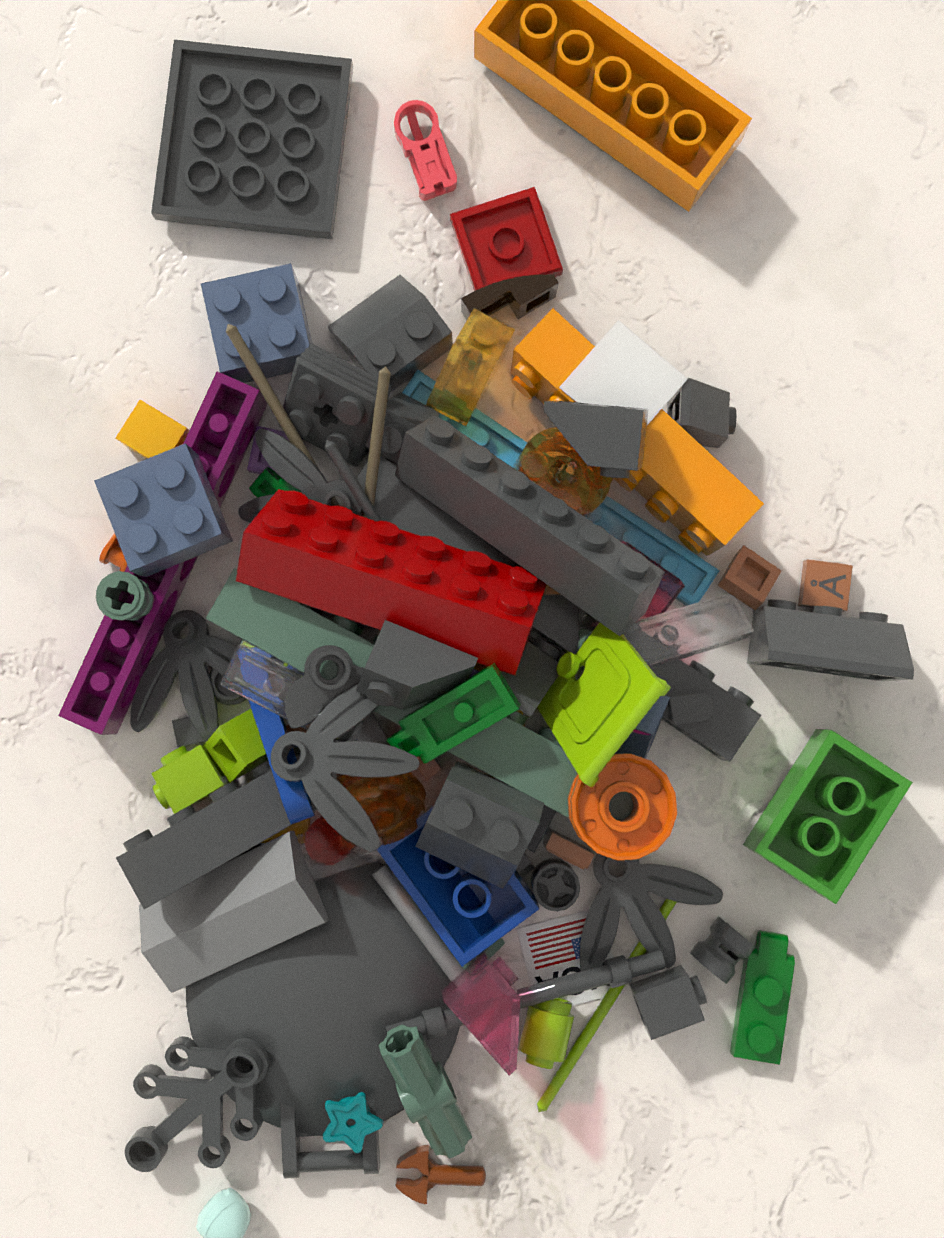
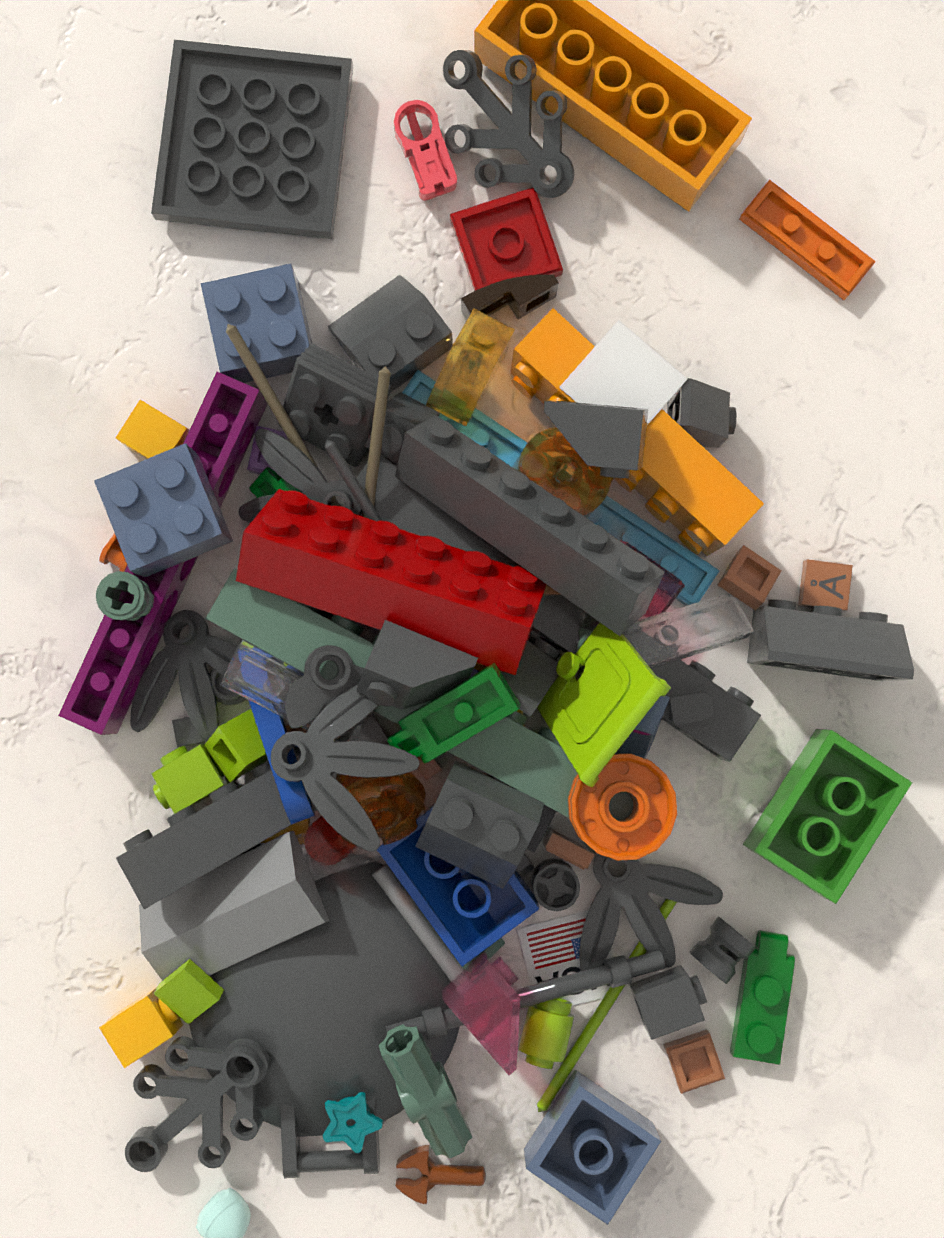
none -> yellow brick [99,987,184,1068]
none -> lime tile [154,959,224,1024]
none -> dark grey plant [443,50,574,198]
none -> sand blue brick [524,1070,661,1225]
none -> nougat tile [663,1029,725,1094]
none -> orange tile [739,179,876,300]

